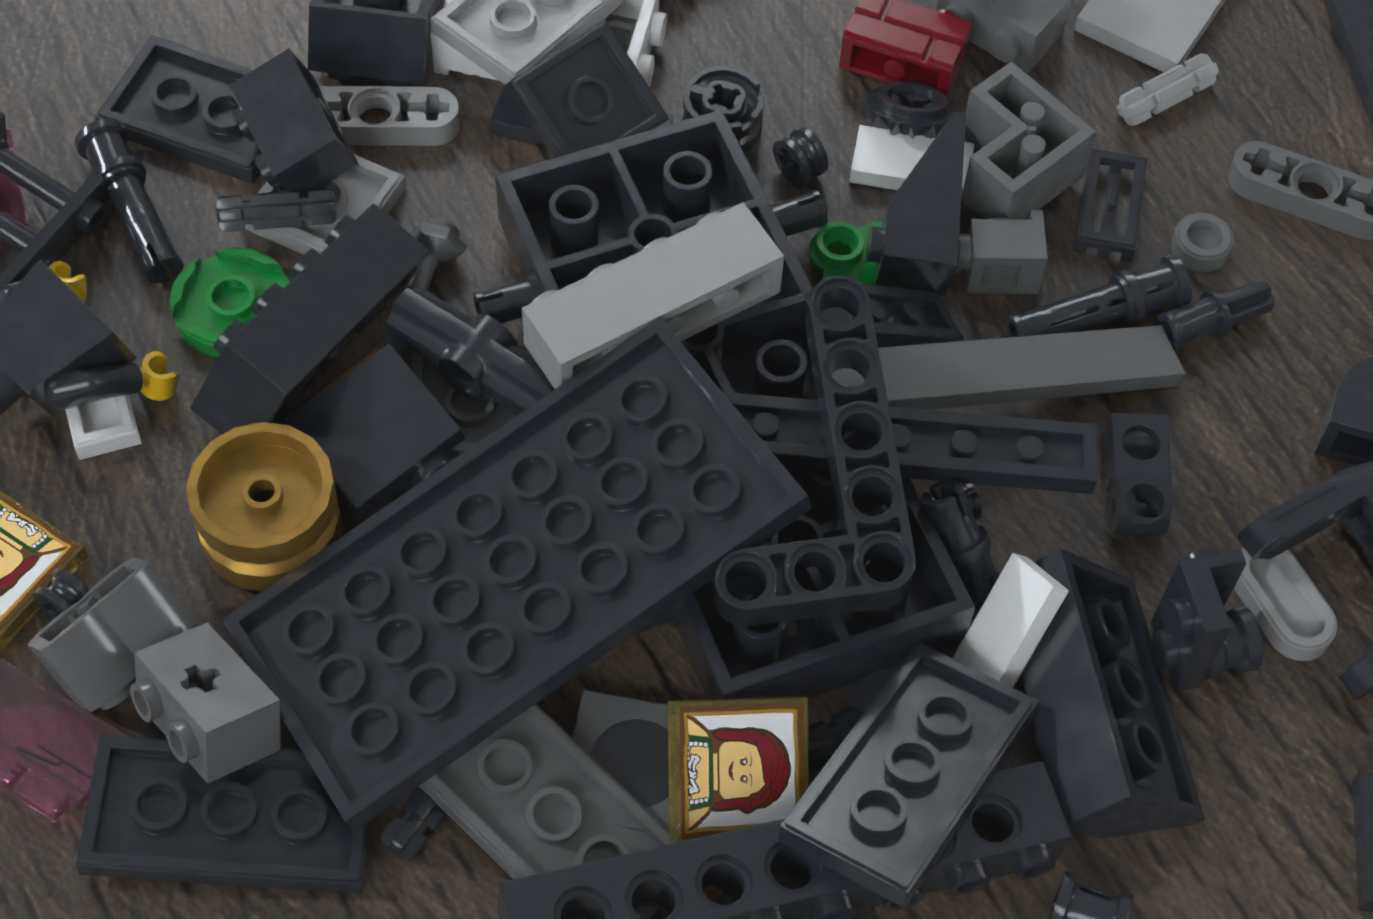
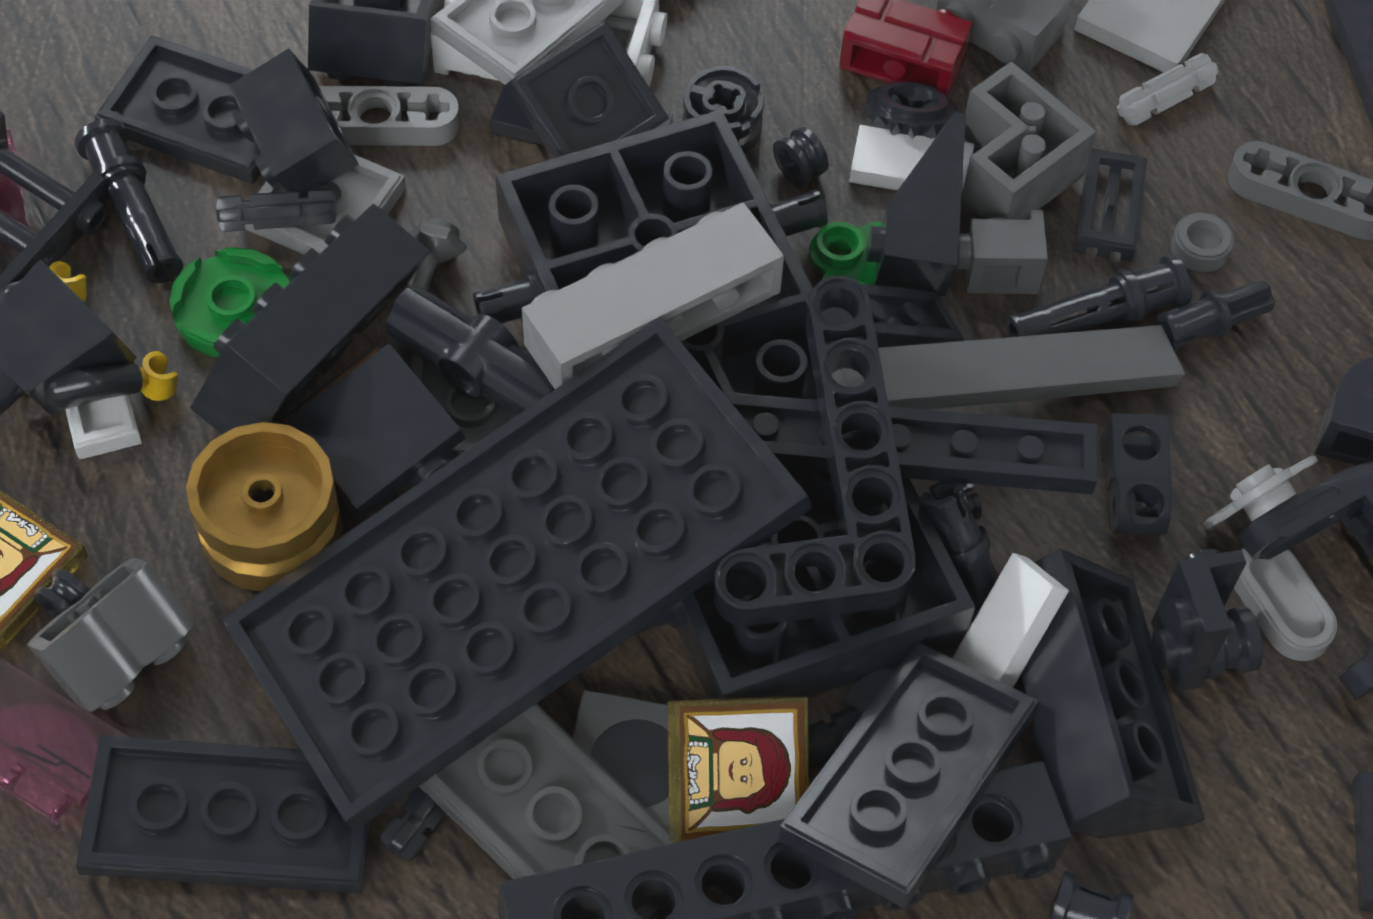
dark grey brick [130,623,280,783] -> none
none -> light grey plate [1203,456,1318,531]

